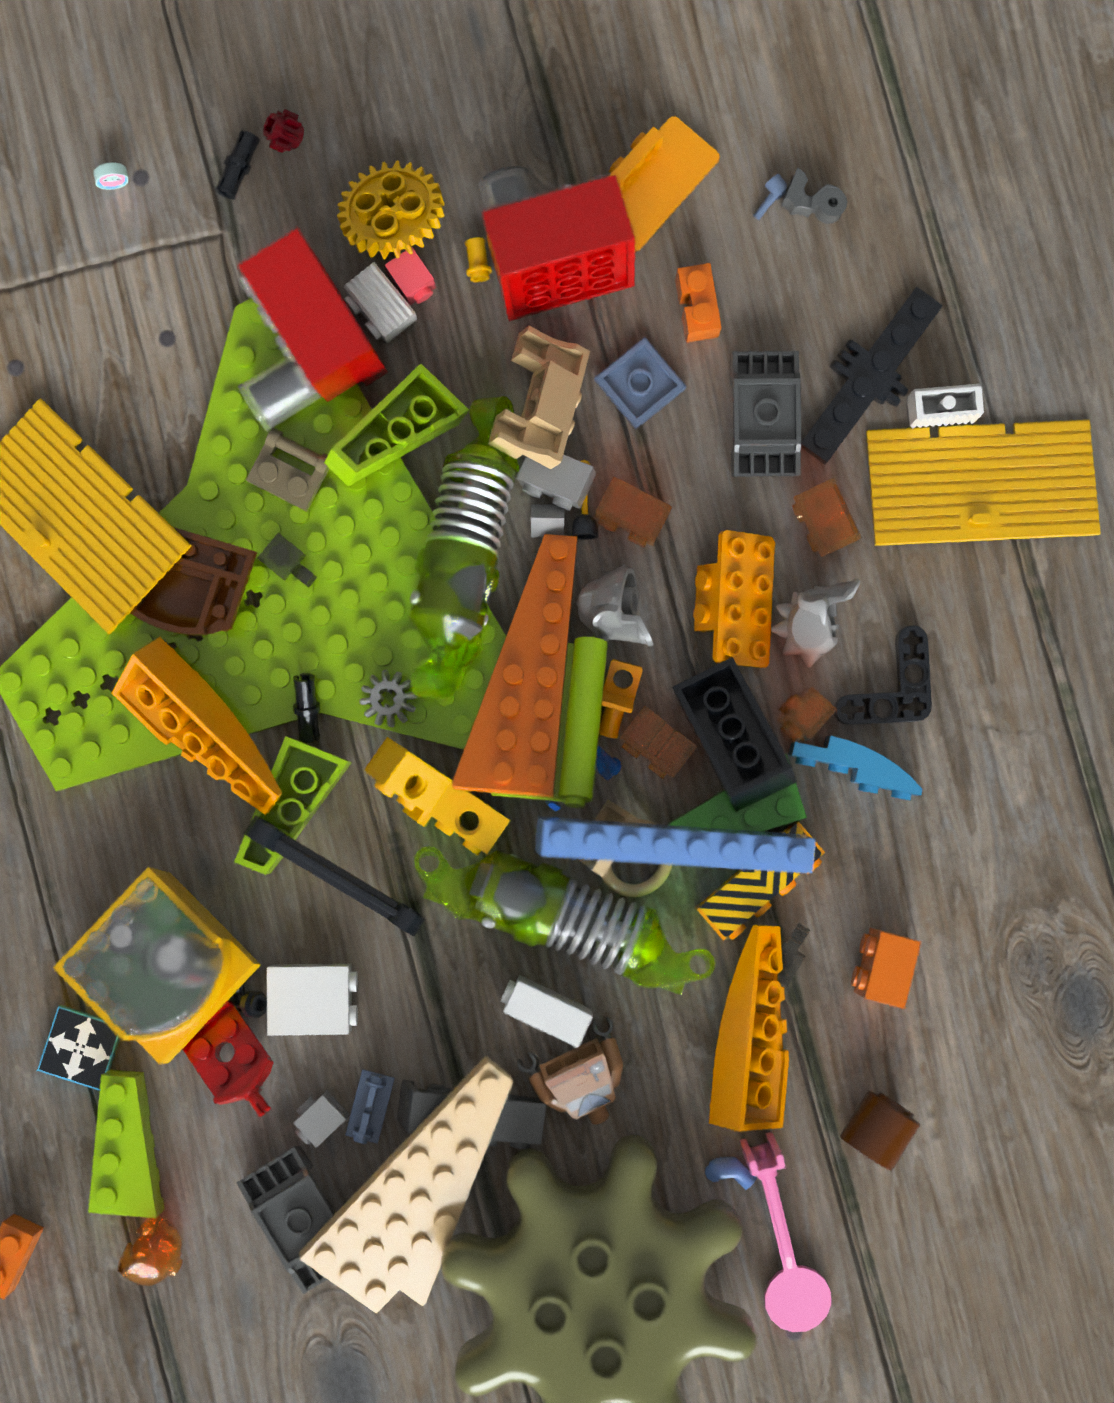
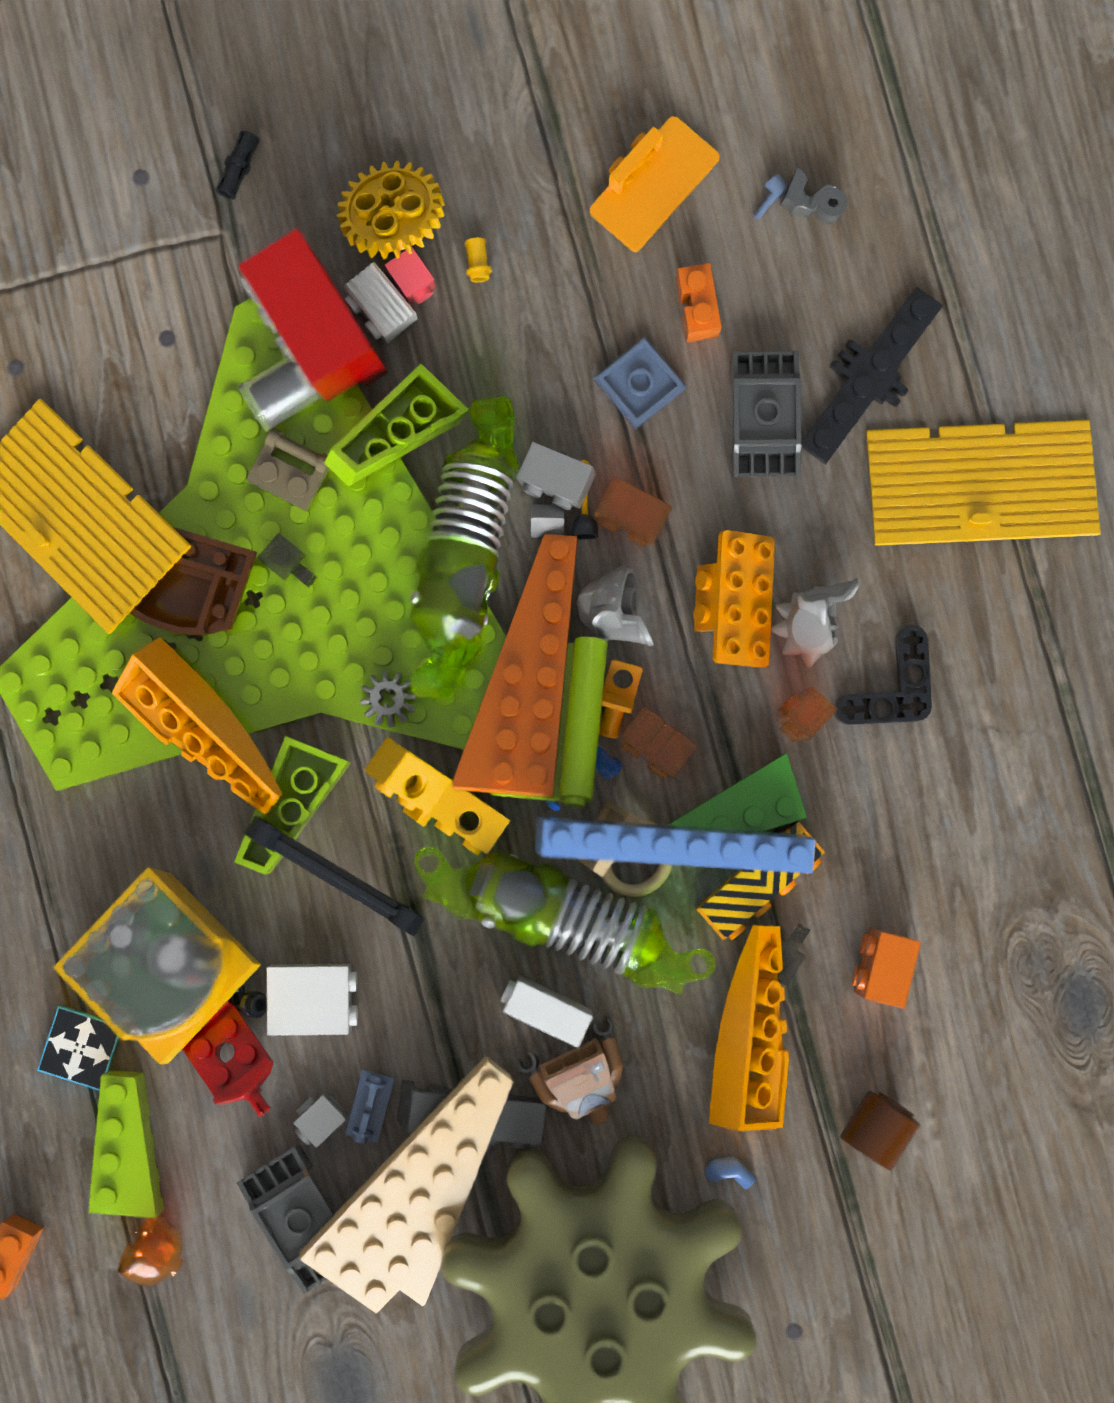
light aqua tile [94,162,129,190] -> none
dark red gear [263,109,304,153] -> none
black pin [293,673,320,743] -> none
red piece [478,166,635,321] -> none
tan bracket [488,325,590,469] -> none
black brick [672,657,796,812] -> none
bright pink piece [740,1132,831,1332] -> none
dark azure slope [788,735,923,801] -> none
clear orange brick [792,478,862,557] -> none
white brick [907,384,984,429] -> none

